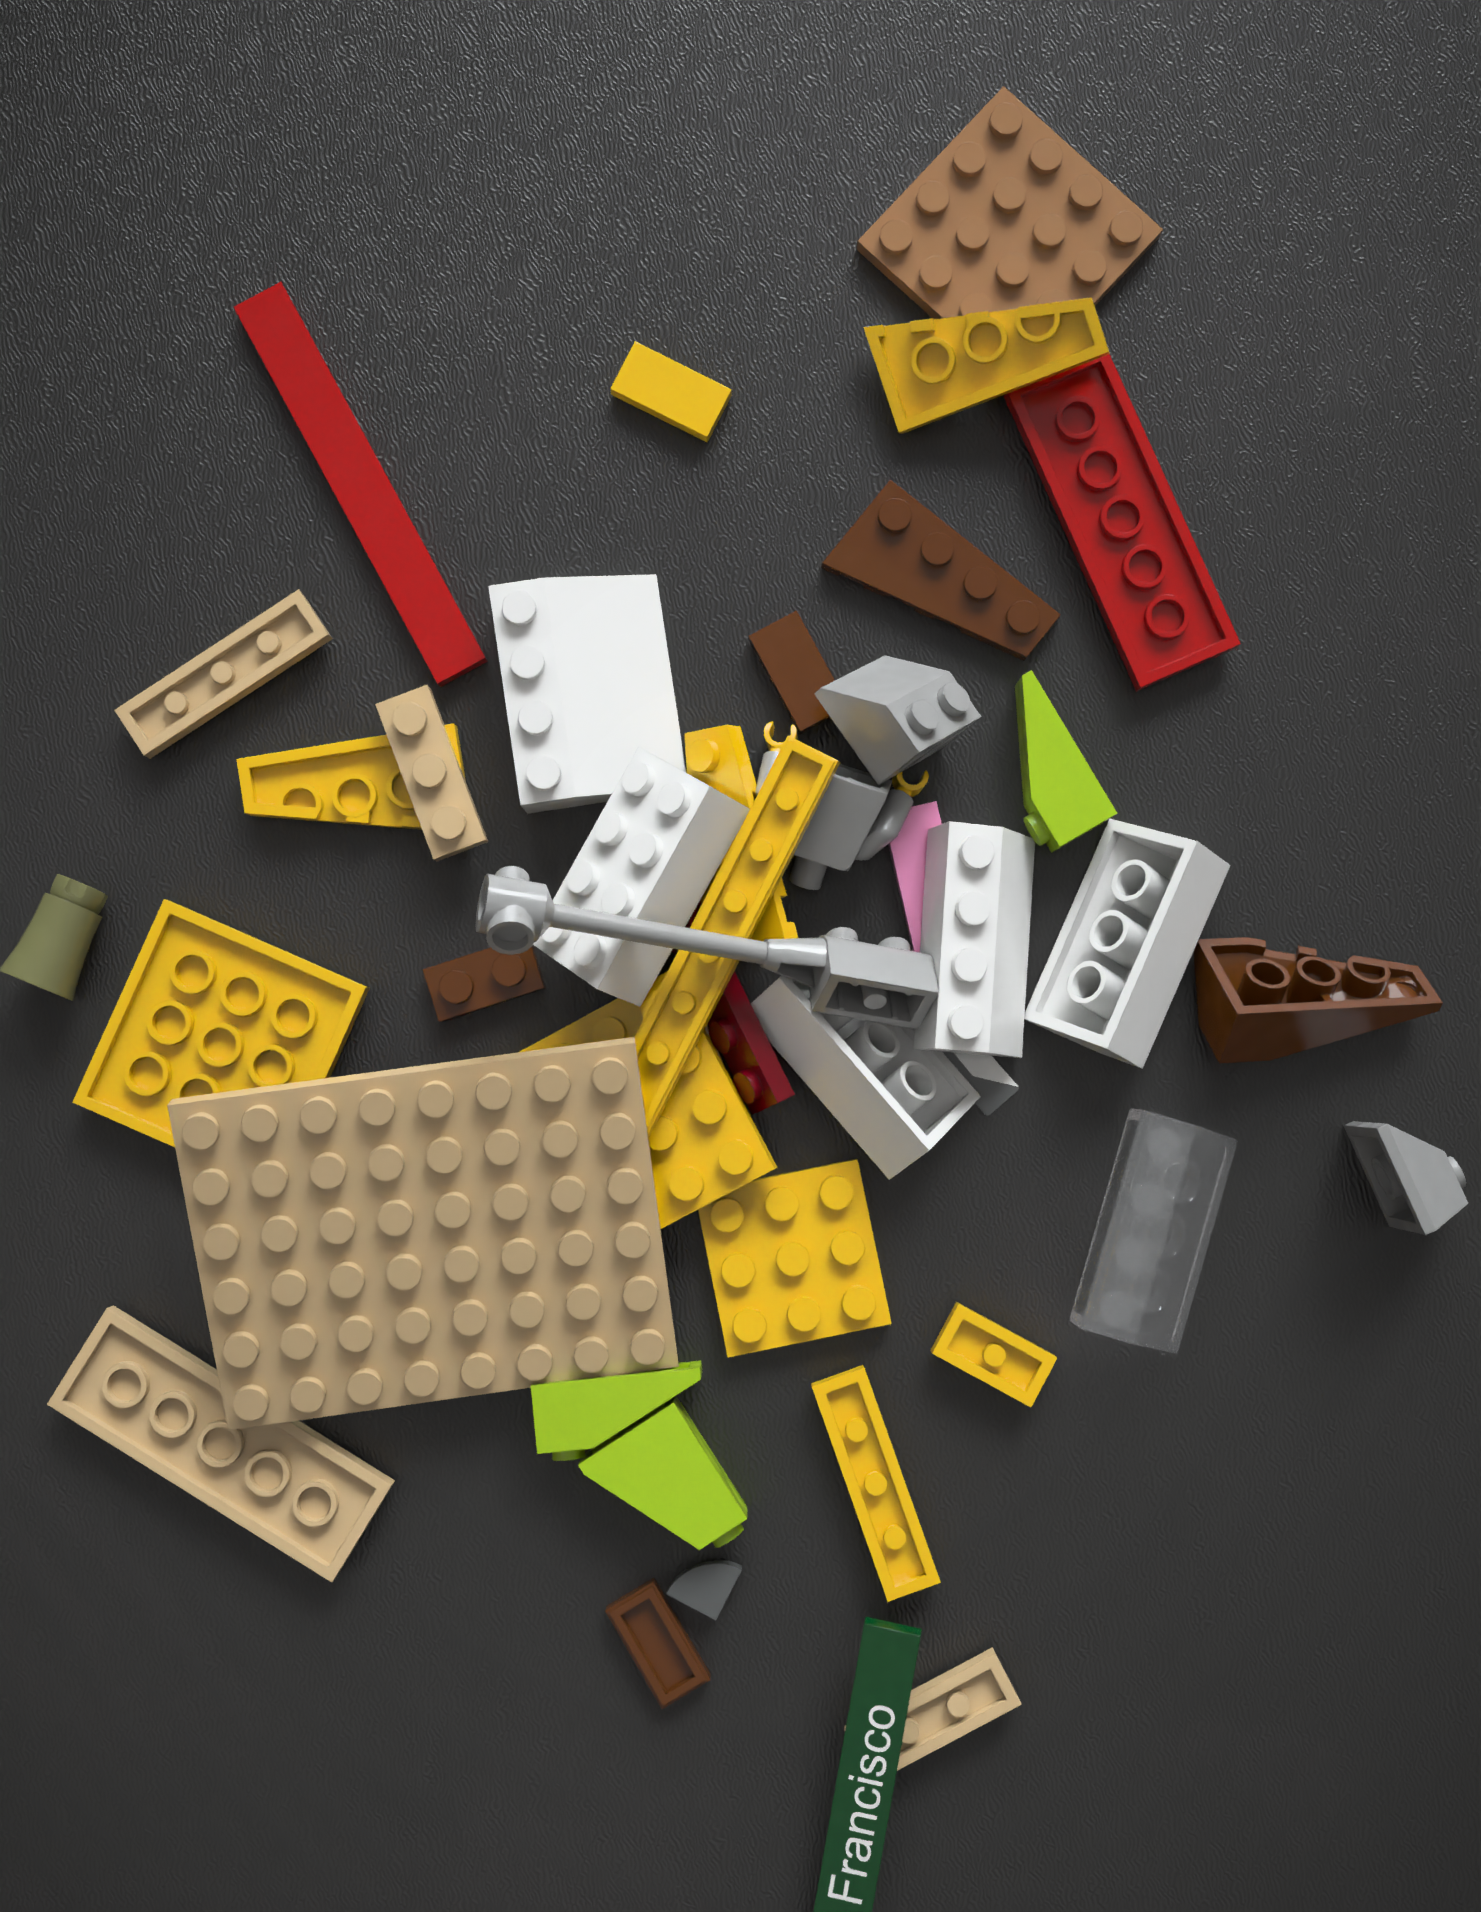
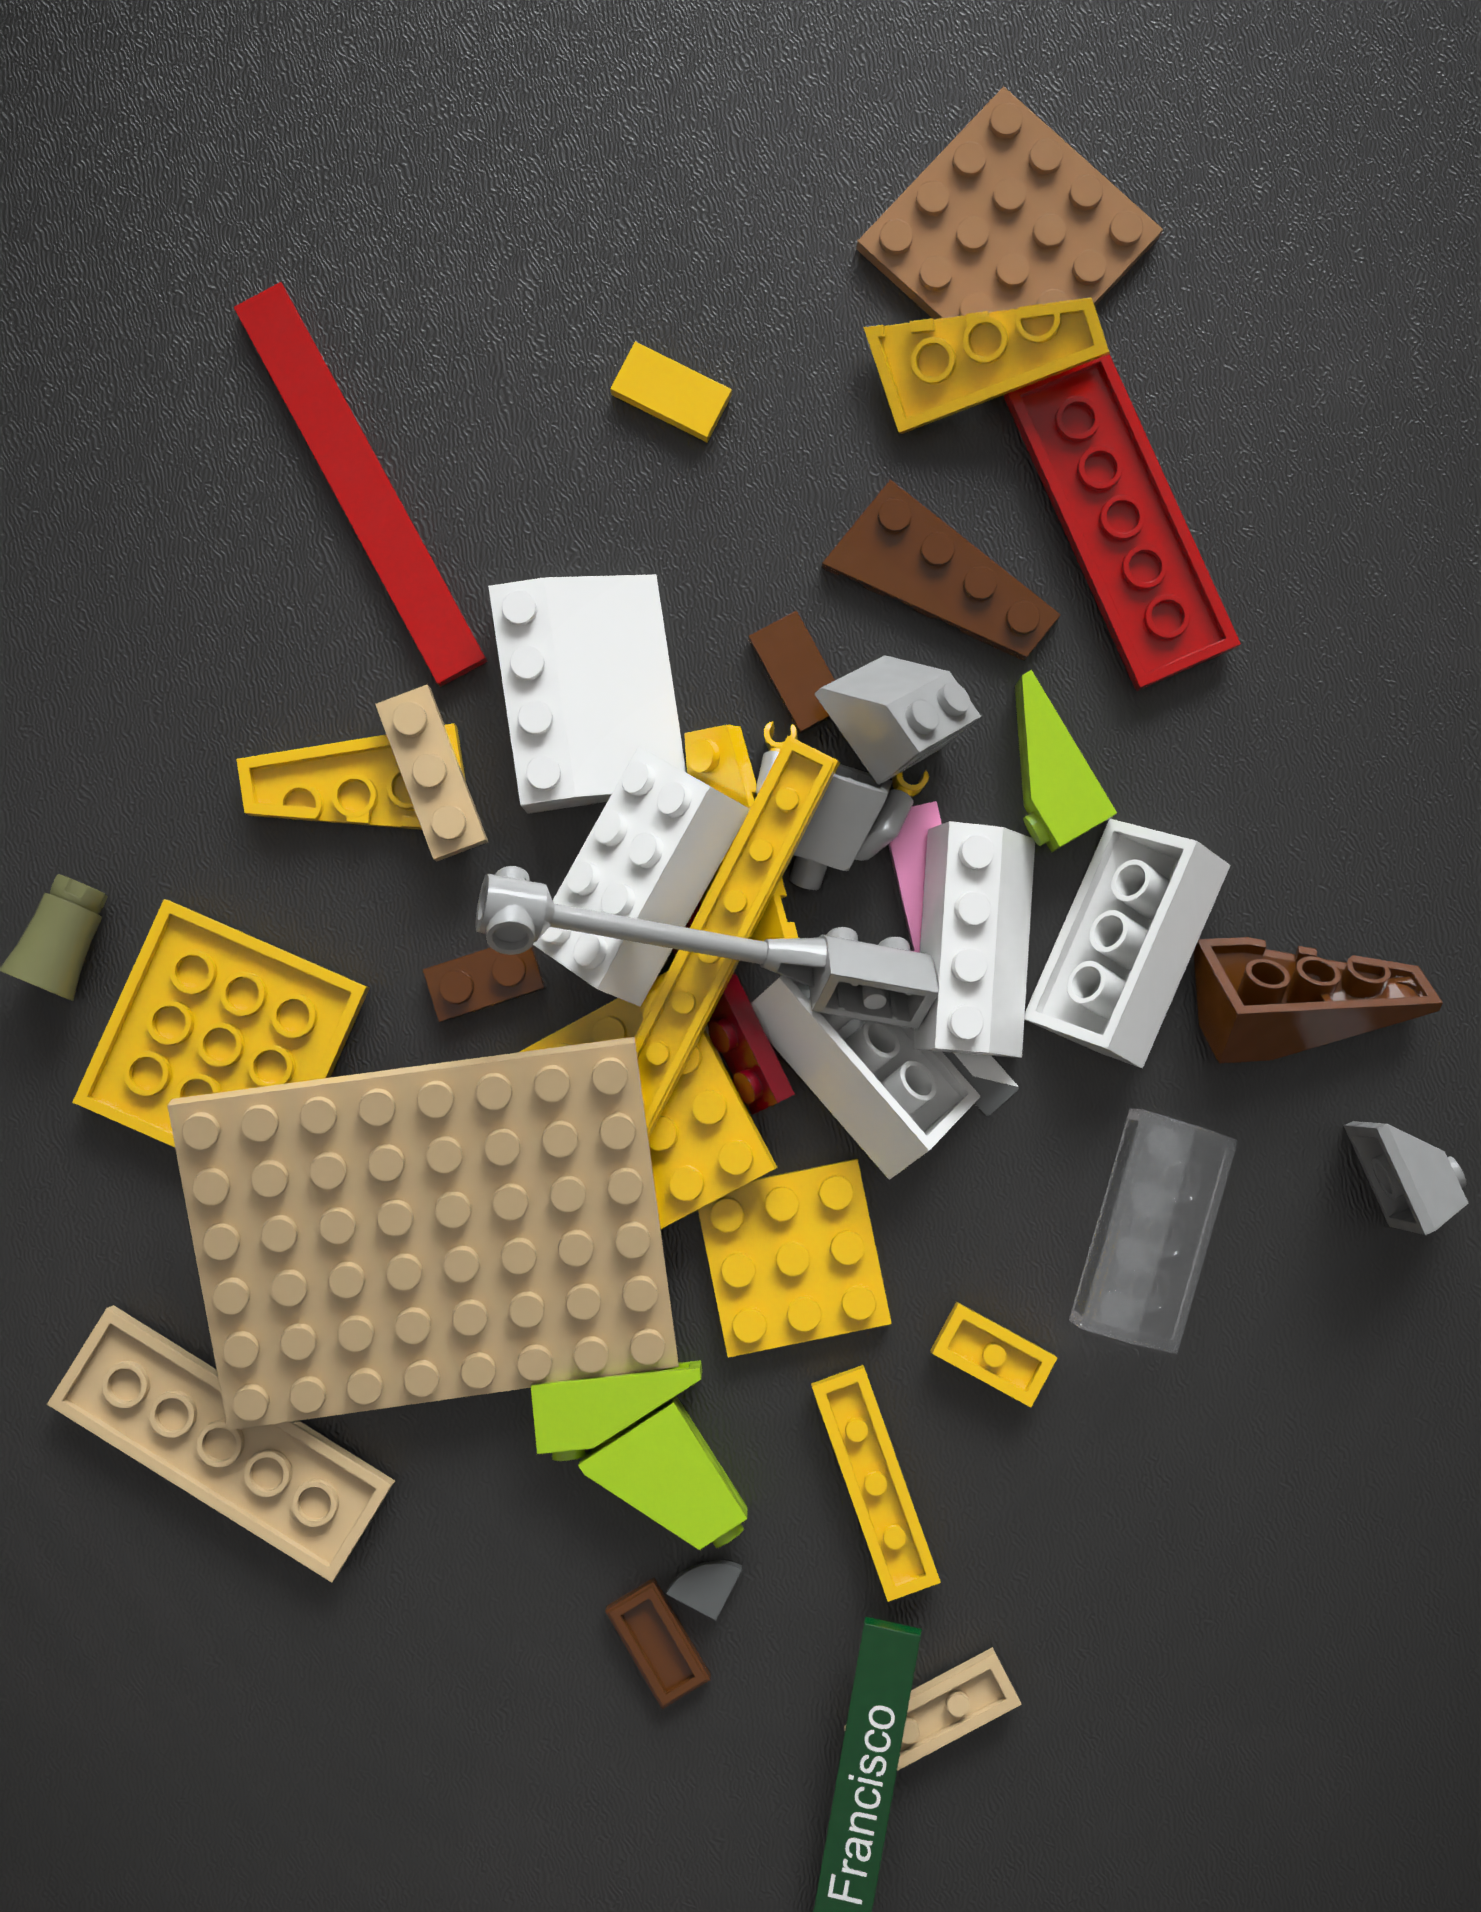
tan plate [114,589,333,759] -> none

